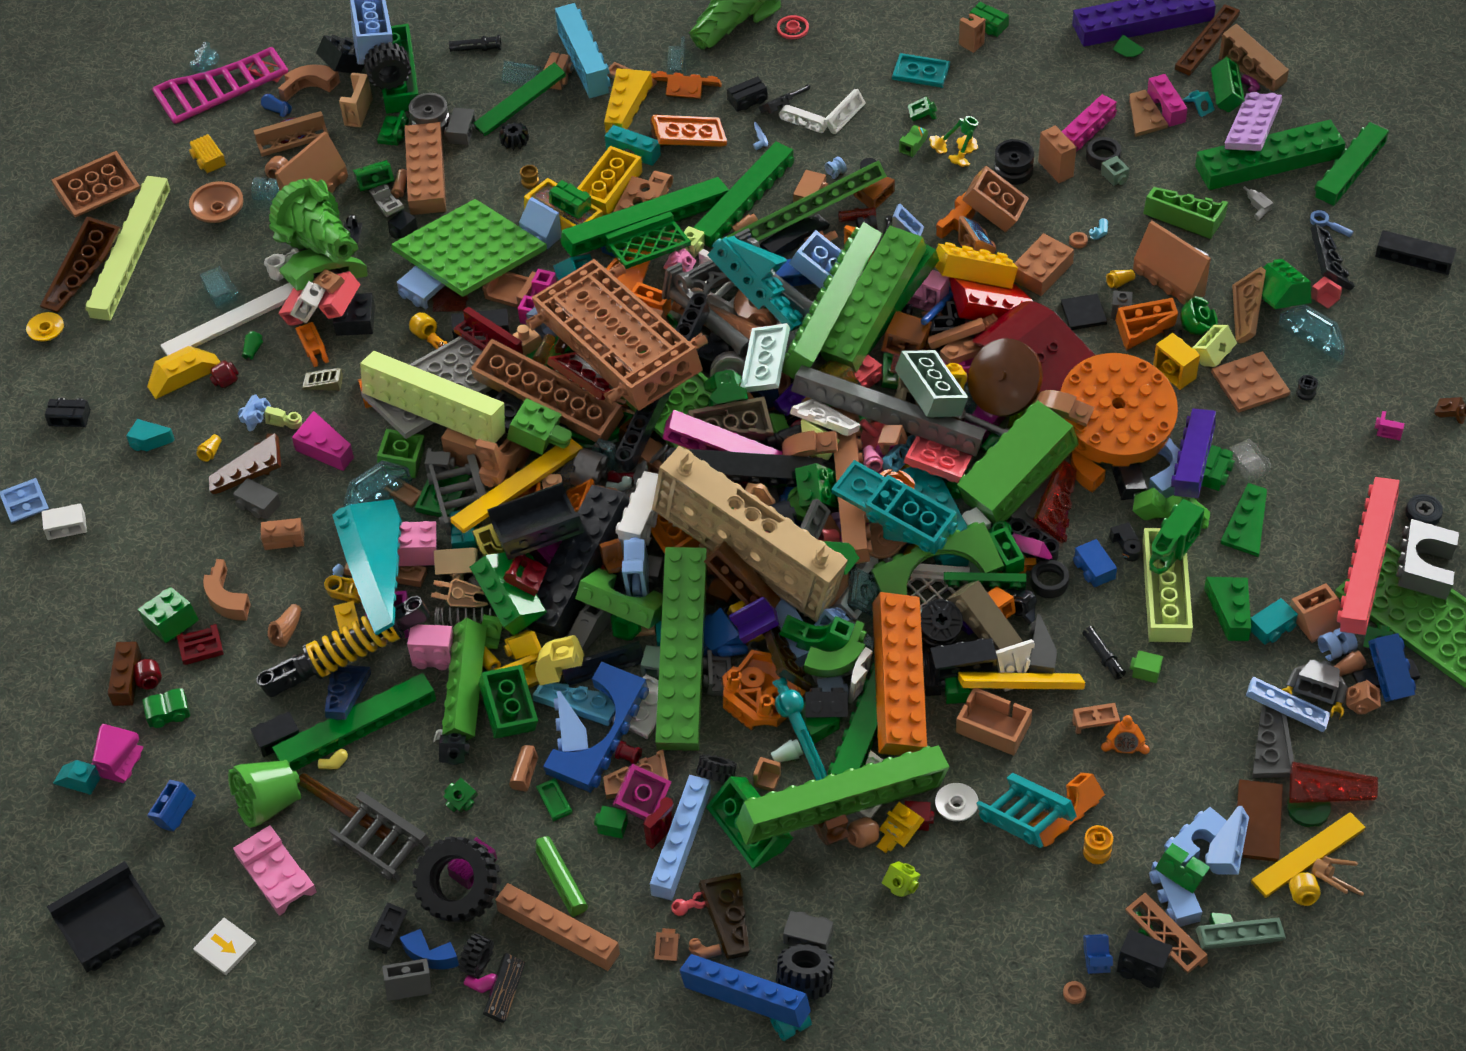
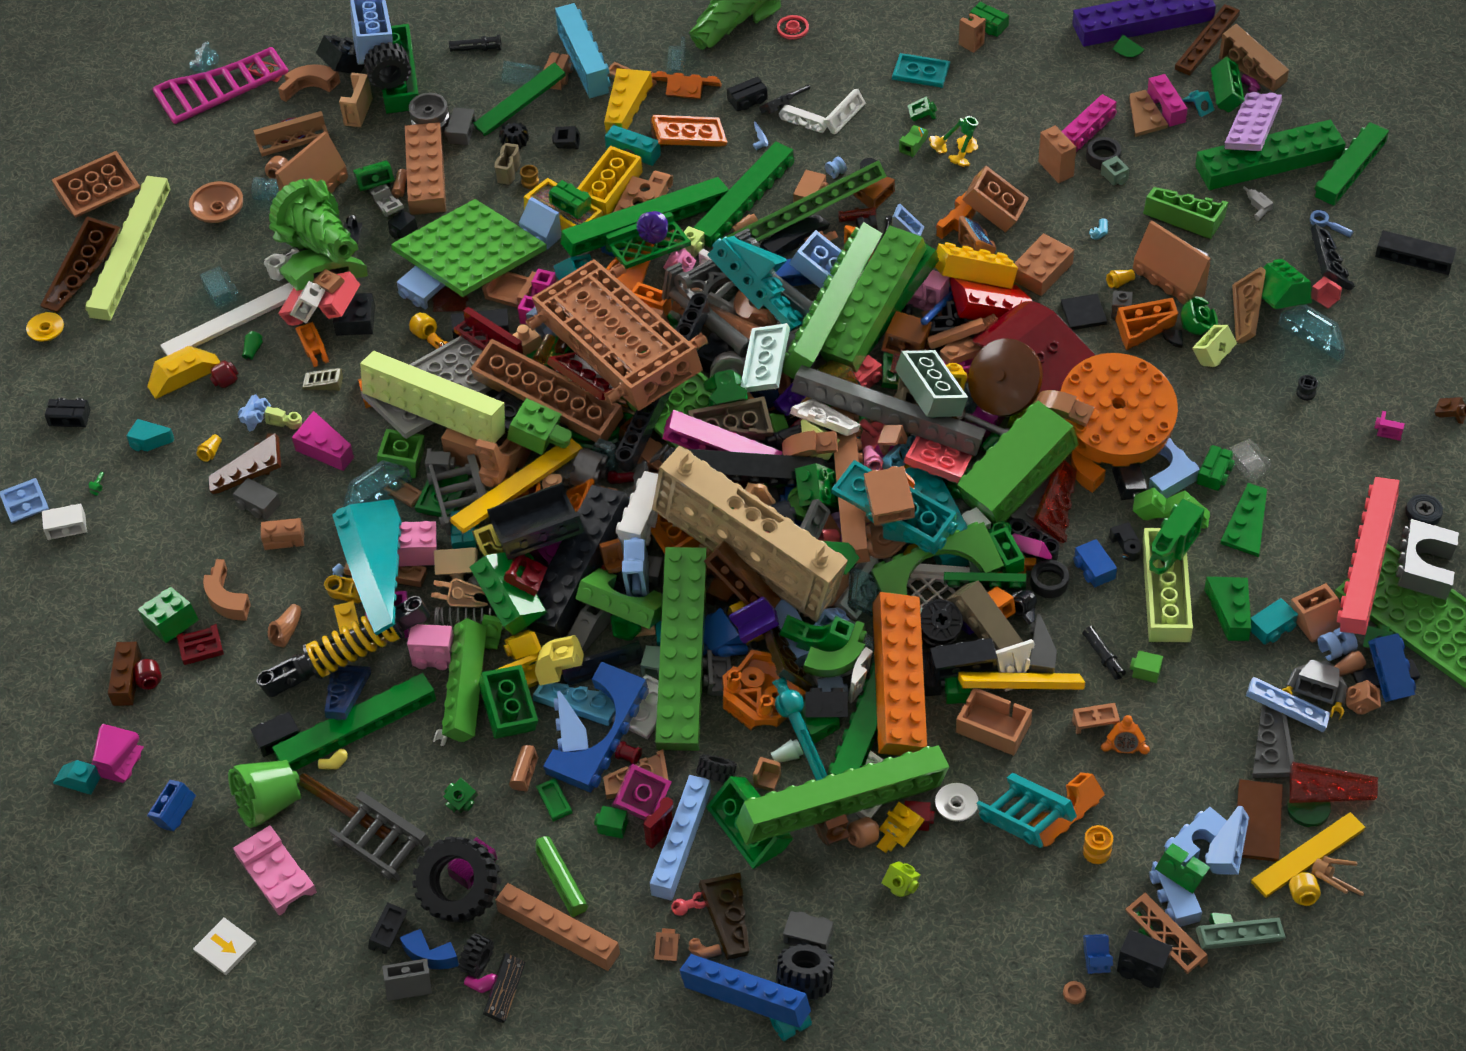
black panel [47,861,165,973] -> none
green brick [142,688,190,728] -> none
yellow brick [189,134,226,173] -> none
blue piece [261,94,292,117] -> none
green bracket [377,110,409,146] -> none
black brick [439,733,470,765] -> none
yellow piece [483,646,501,671] -> none
light aqua arm [606,476,632,492] -> none
black wheel [994,139,1034,185] -> none
nougat tile [1069,232,1088,248] -> none
yellow brick [1153,333,1200,390] -> none
dark purple brick [1171,408,1216,498] -> none
nougat plate [1211,351,1291,413] -> none
none -> green hand [89,472,104,496]
none -> dark tan brick [495,143,521,185]
none -> black brick [552,126,581,149]
none -> dark purple piece [636,211,668,244]
none -> nougat brick [864,466,915,525]

